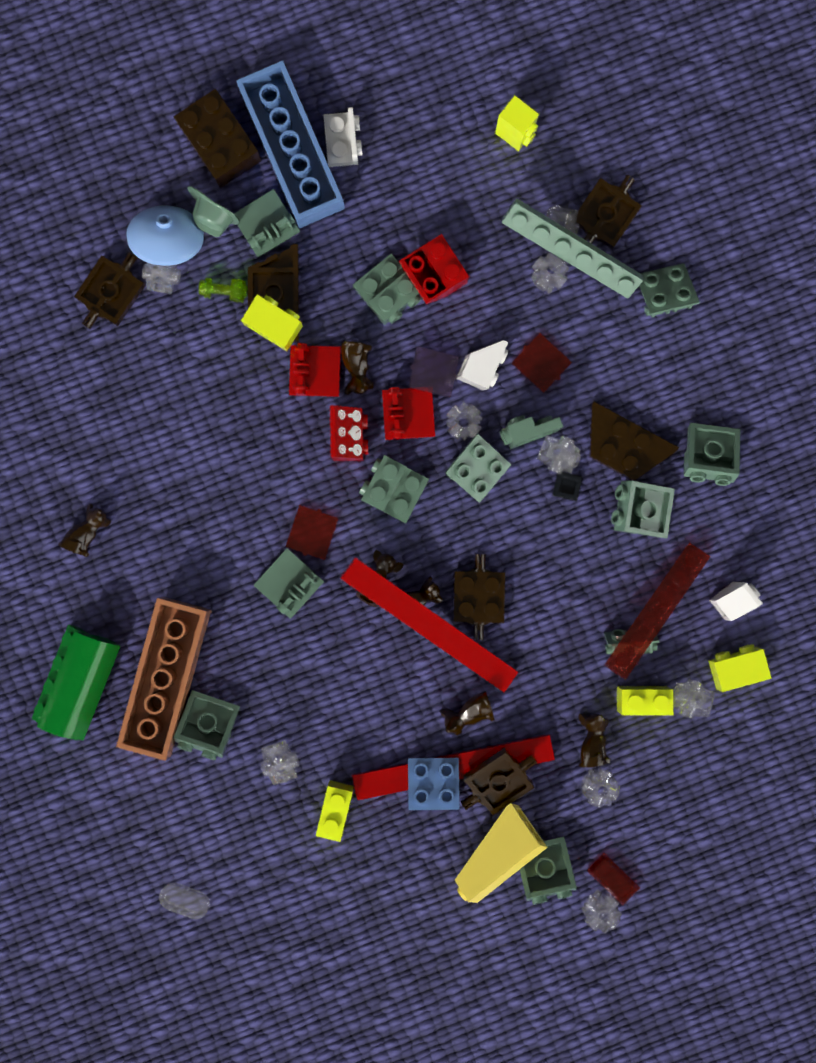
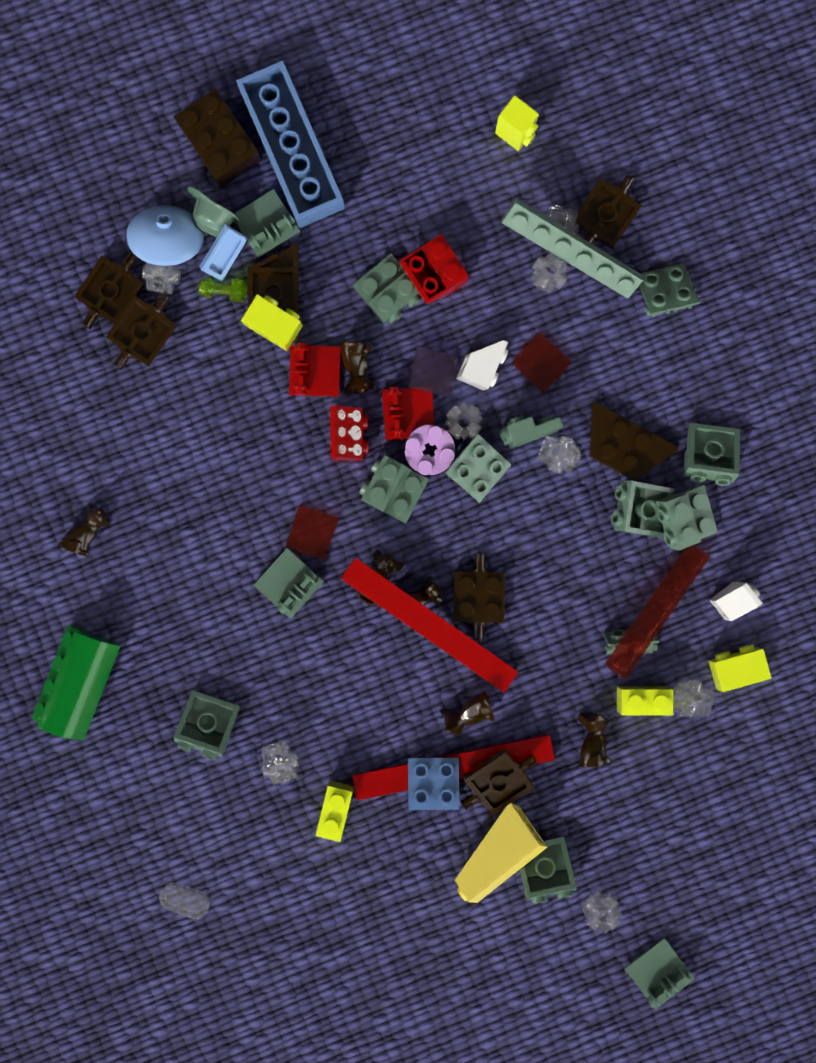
nougat brick [116,597,211,761] -> none
white bracket [323,107,362,167] -> none
black tile [552,471,582,501] -> none
clear brick [581,768,620,808] -> none
clear red tile [587,853,640,906] -> none
none -> dark brown plate [106,293,177,370]
none -> light blue tile [199,224,248,281]
none -> lavender plate [405,424,455,475]
none -> sand green hinge [624,938,695,1009]
none -> sand green plate [656,485,718,550]

